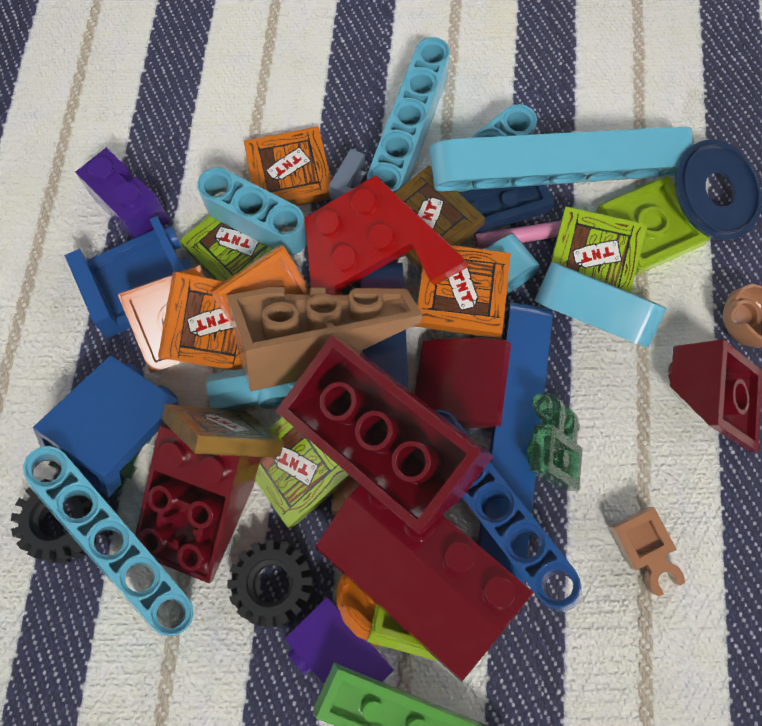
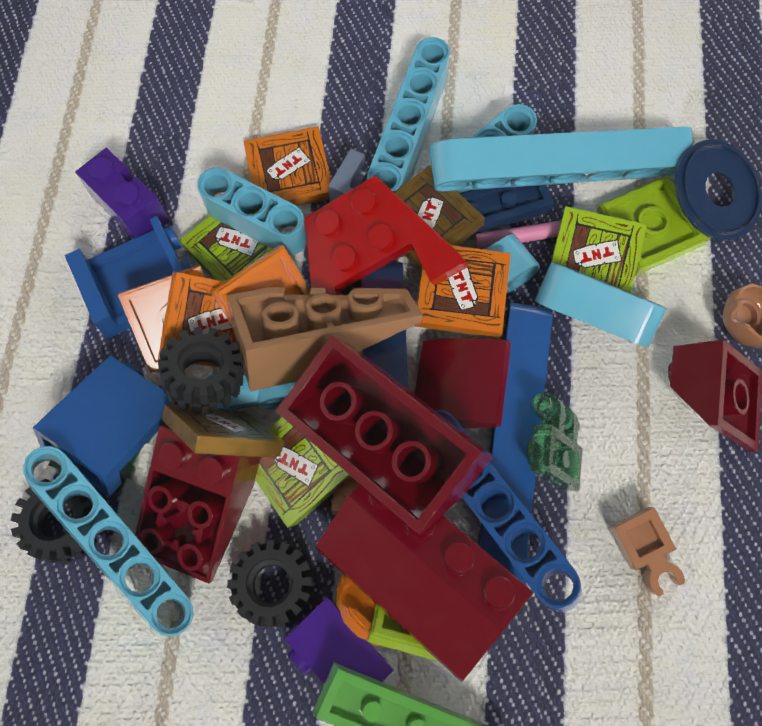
none -> black tyre [158,327,244,414]

